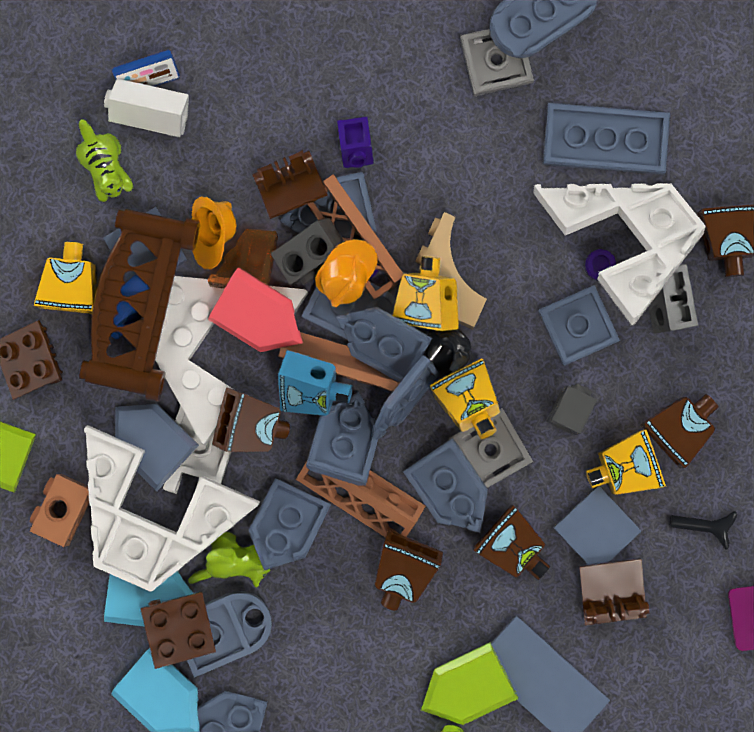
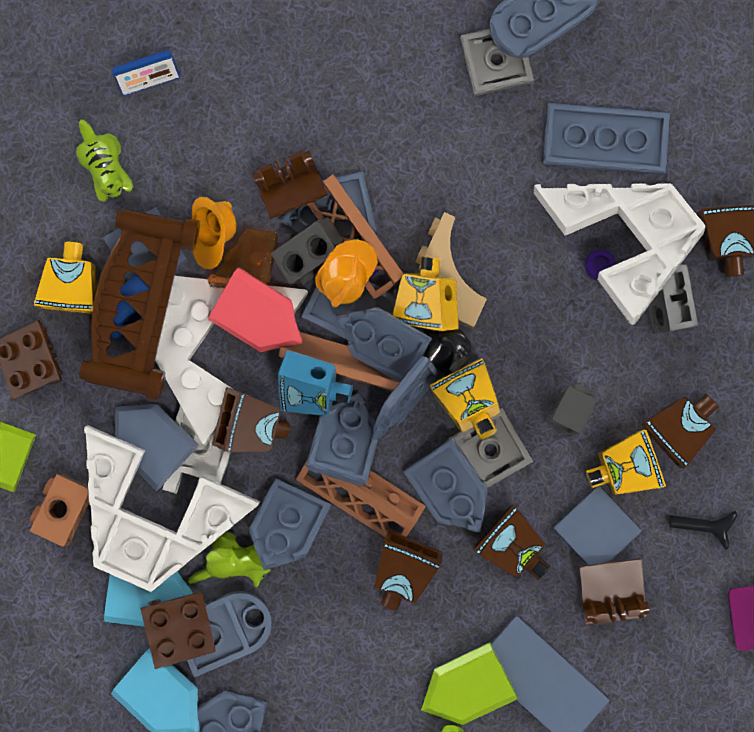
white brick [104,78,189,137] -> none
dark purple bracket [337,117,374,168] -> none
sand blue tile [538,285,620,366] -> none

